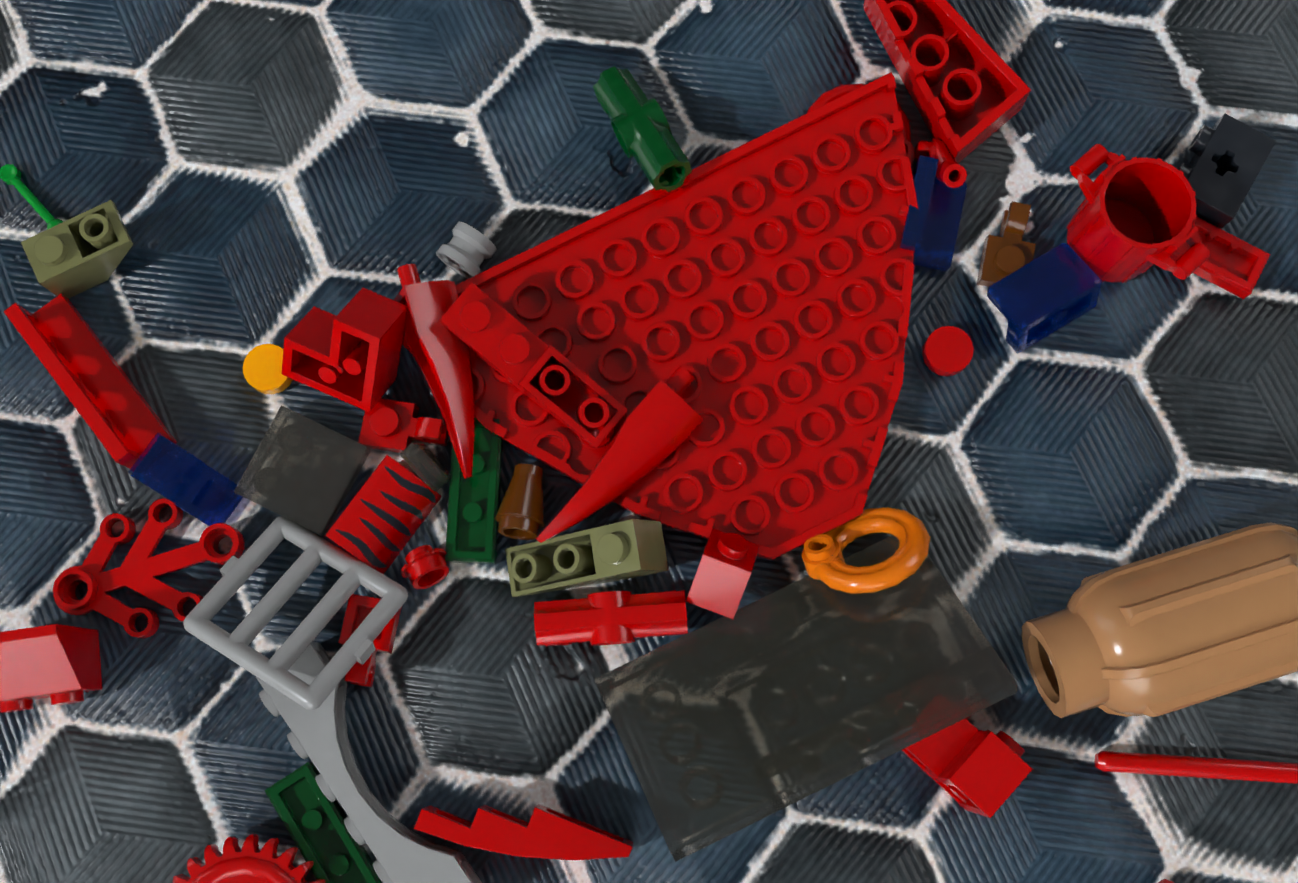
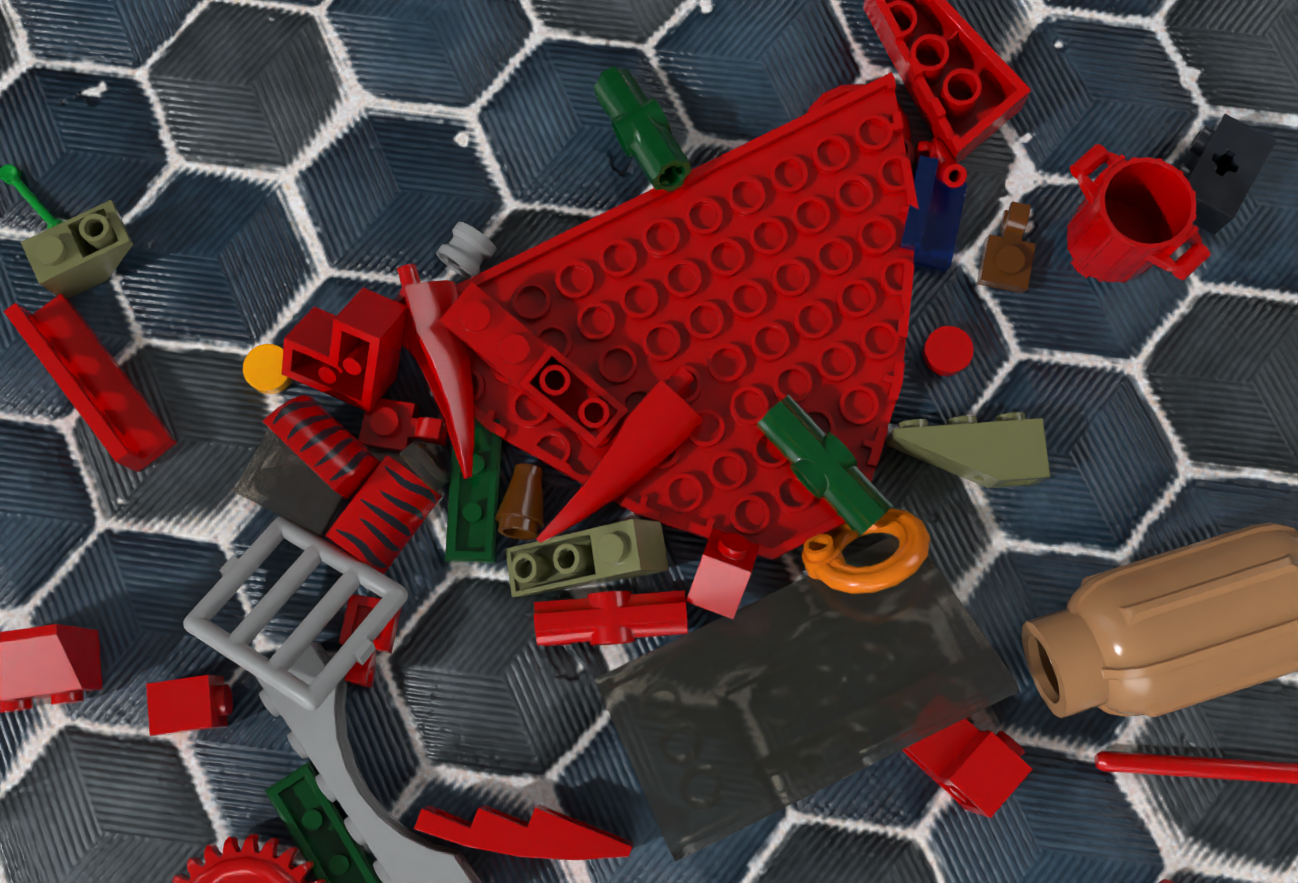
red plant [53,498,245,638] -> none
clear blue slope [128,432,248,526] -> none
red plate [401,545,449,589] -> none
clear blue panel [987,243,1102,354] -> none
red plate [1170,217,1271,299] -> none
none -> red brick [146,675,233,736]
none -> red brick [262,395,381,499]
none -> dark green piece [756,395,893,536]
none -> olive slope [886,412,1050,488]

